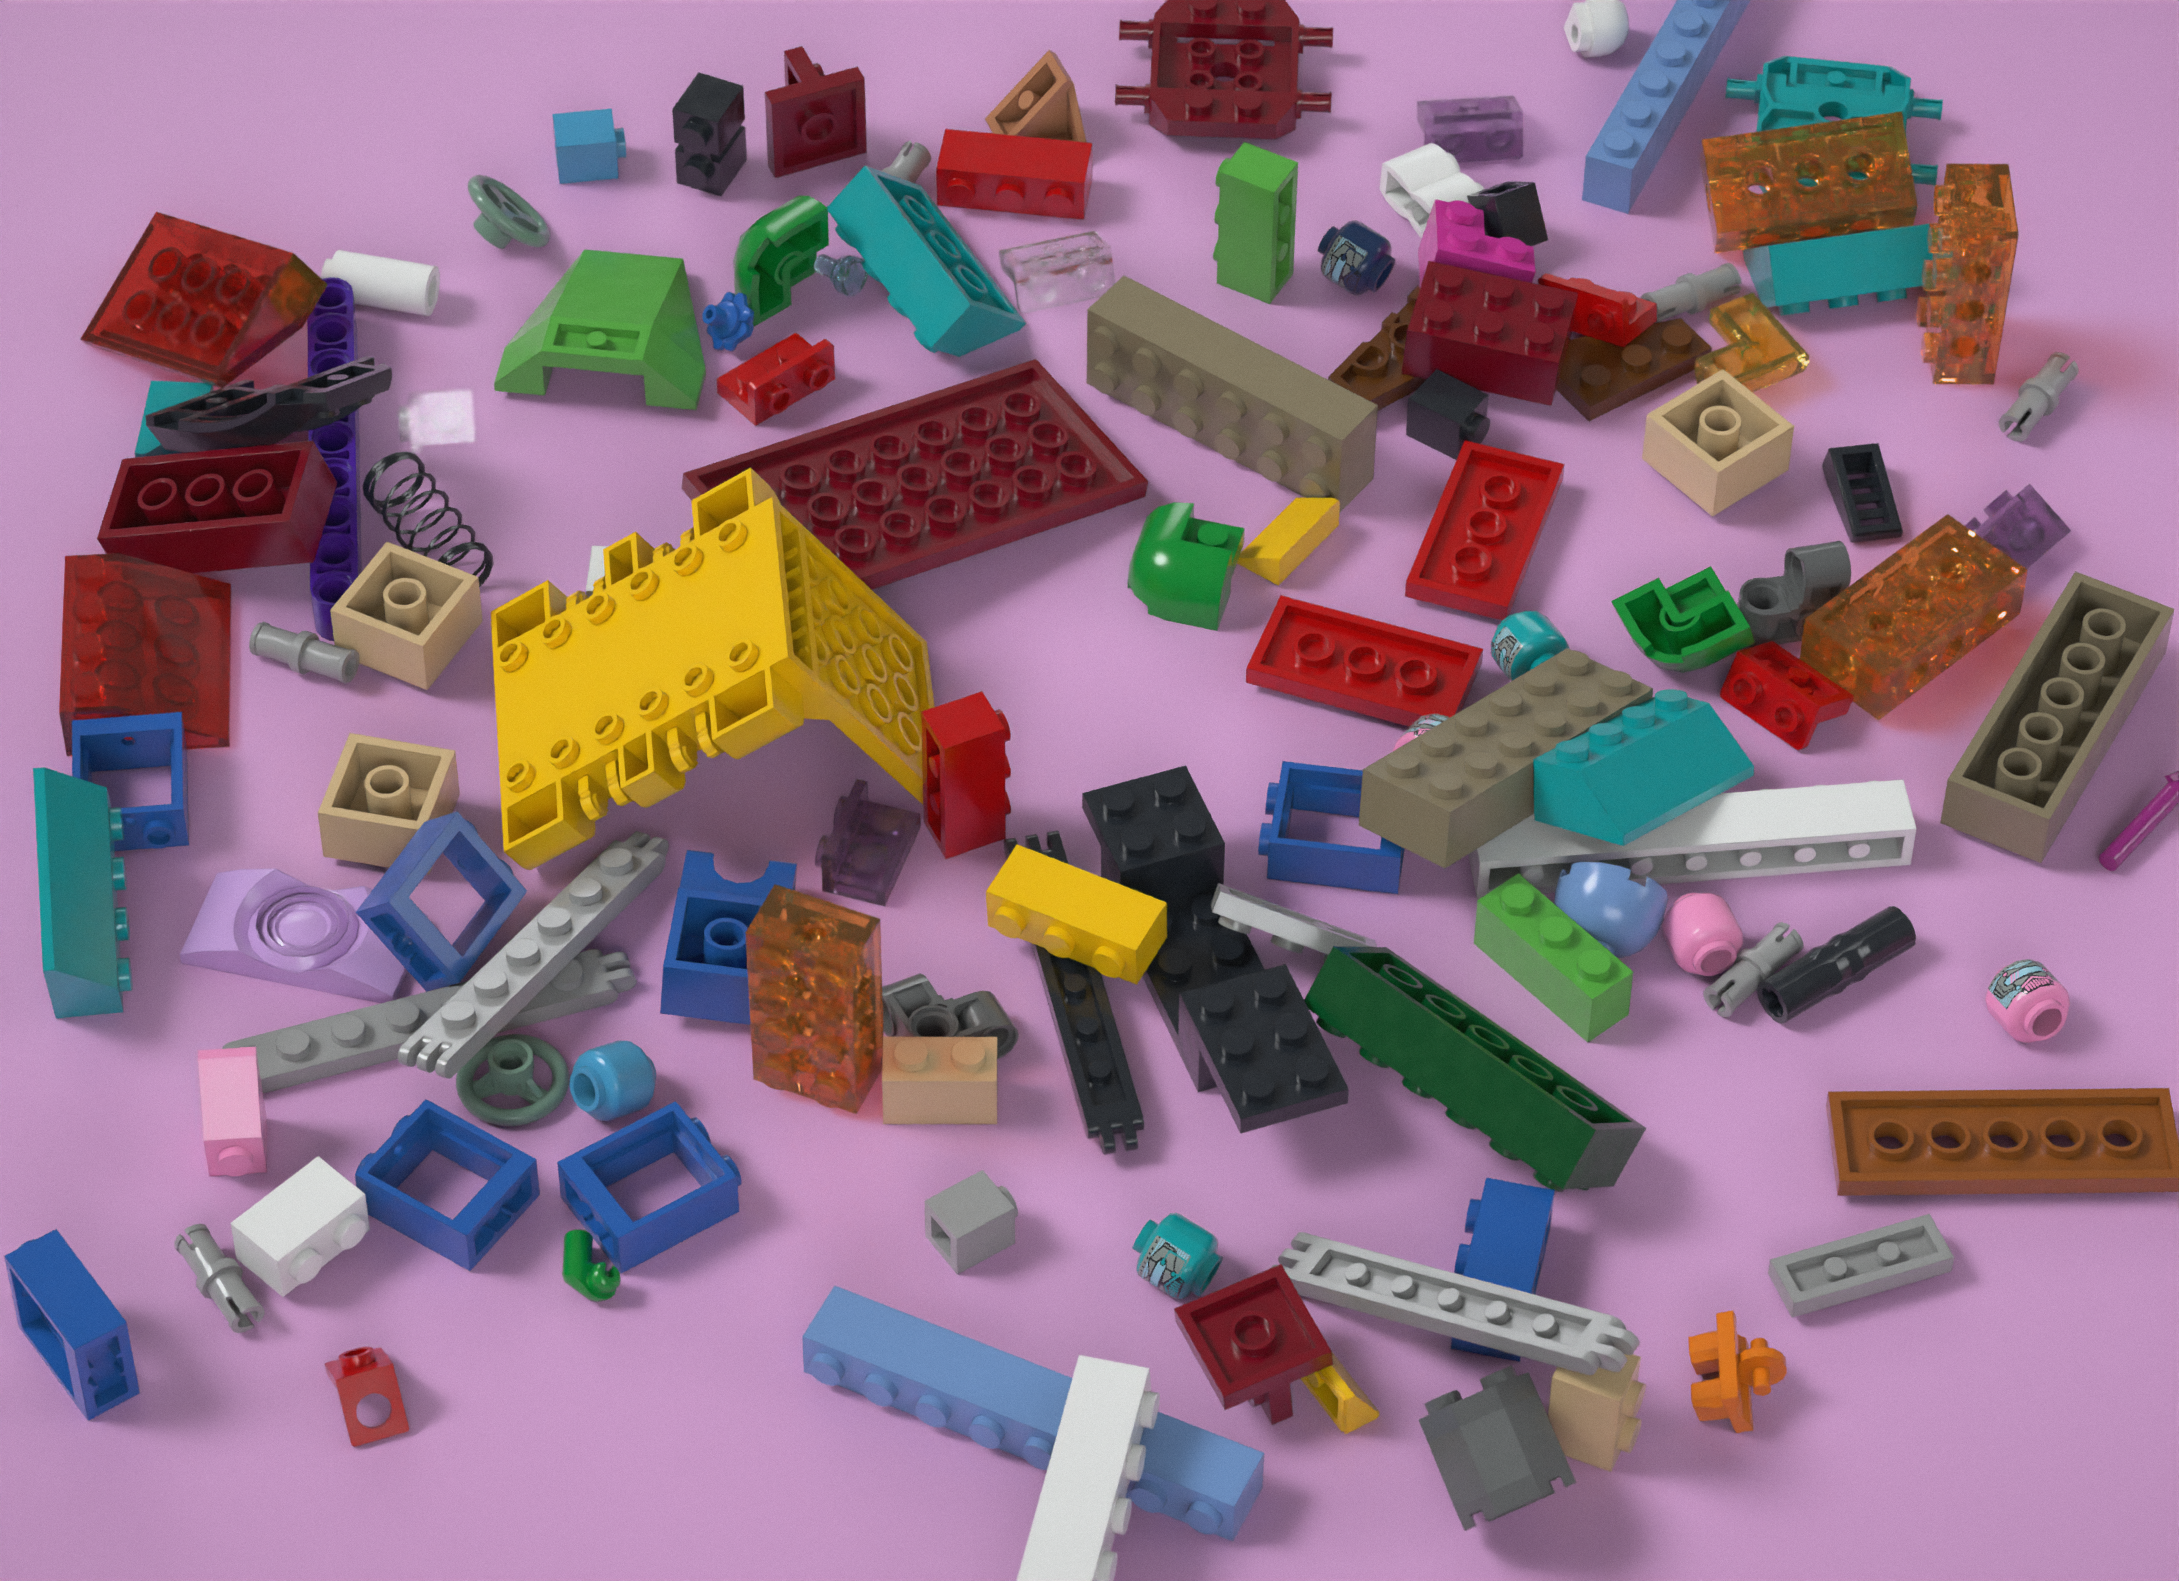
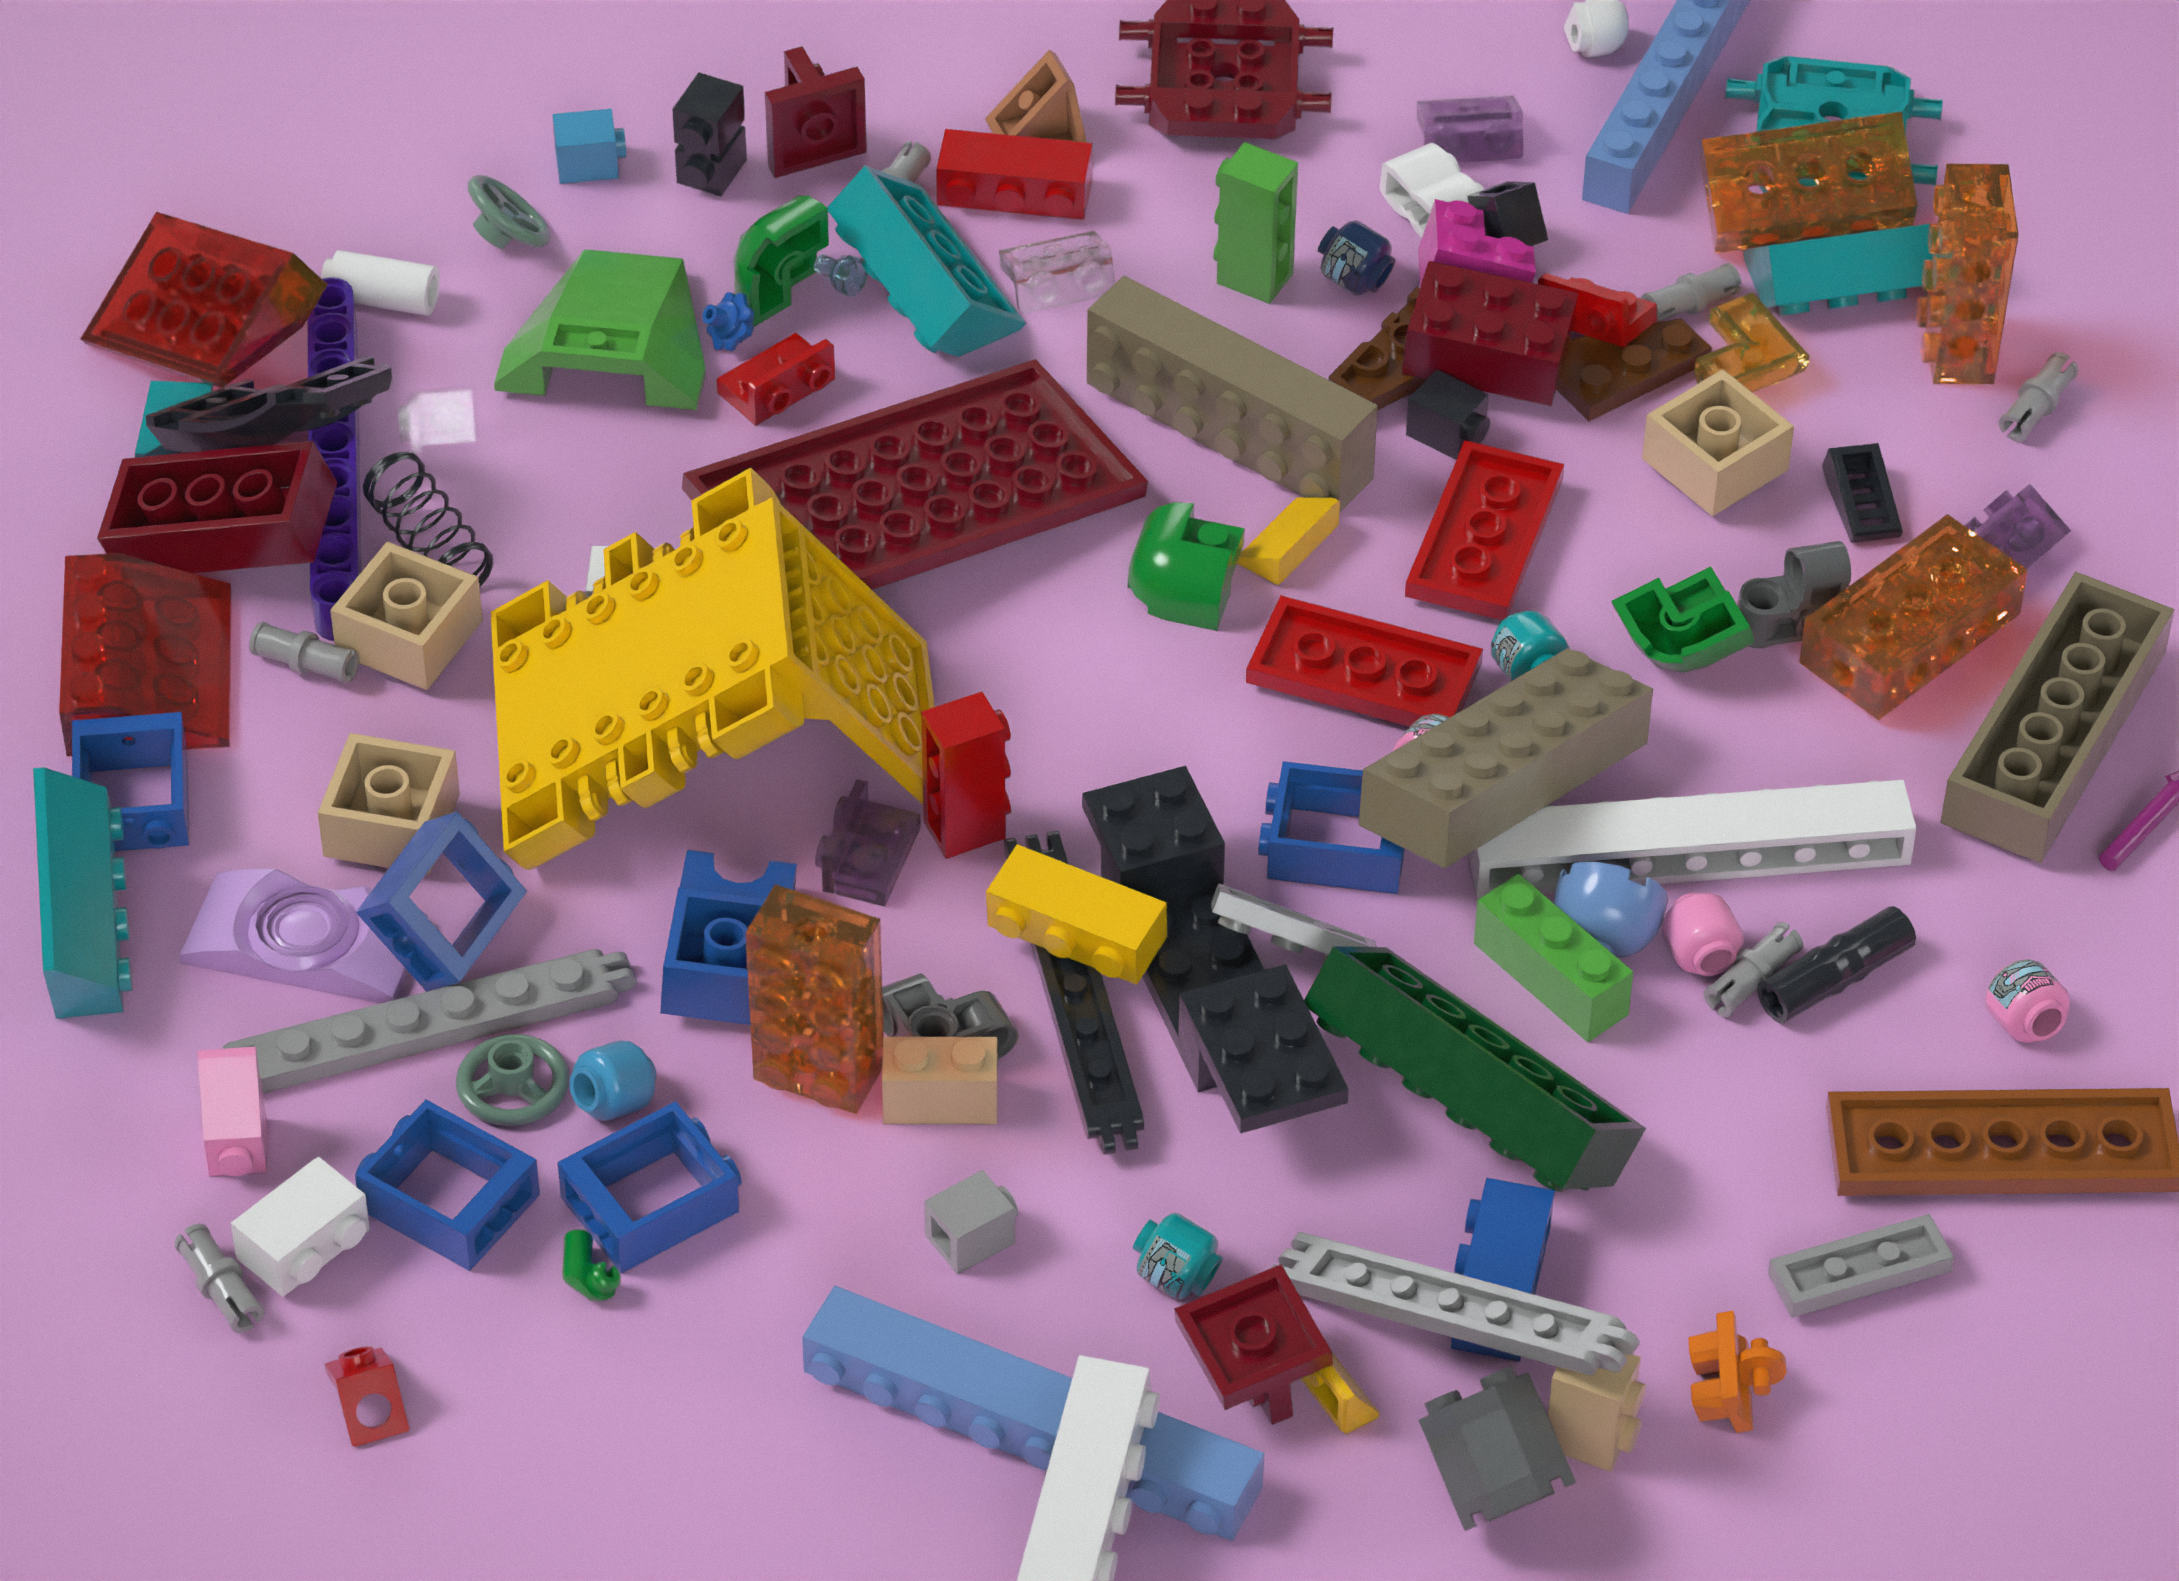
blue window [4,1229,140,1421] -> none
light grey hinge [398,831,669,1079] -> none
teal slope [1533,689,1754,846] -> none
red bracket [1720,641,1855,750] -> none

